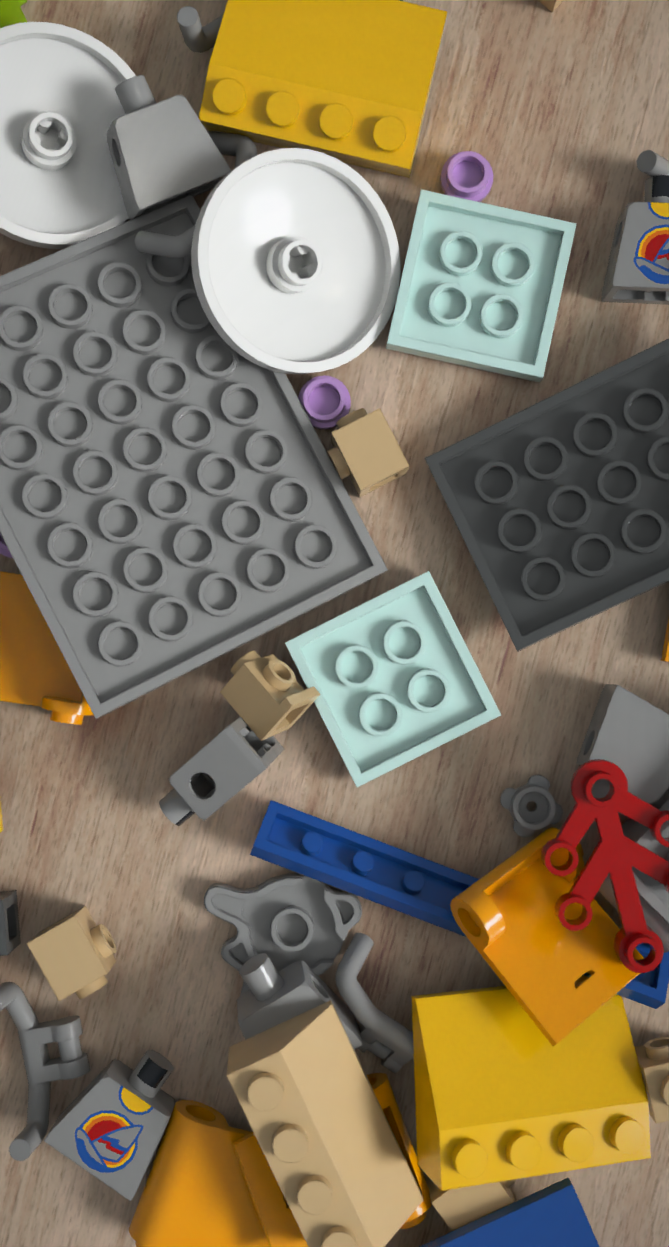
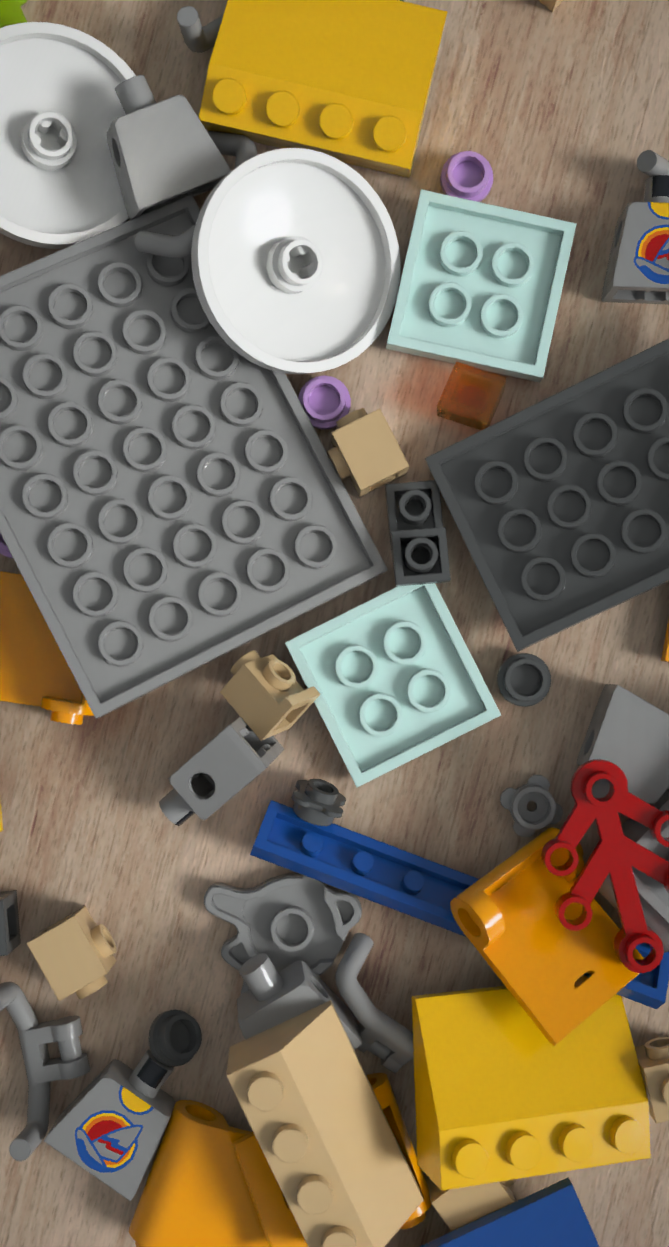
none -> dark grey plate [148,1010,202,1067]
none -> dark grey plate [291,779,346,826]
none -> dark grey slope [385,480,451,587]
none -> clear orange plate [437,361,506,430]
none -> dark grey plate [497,653,551,707]

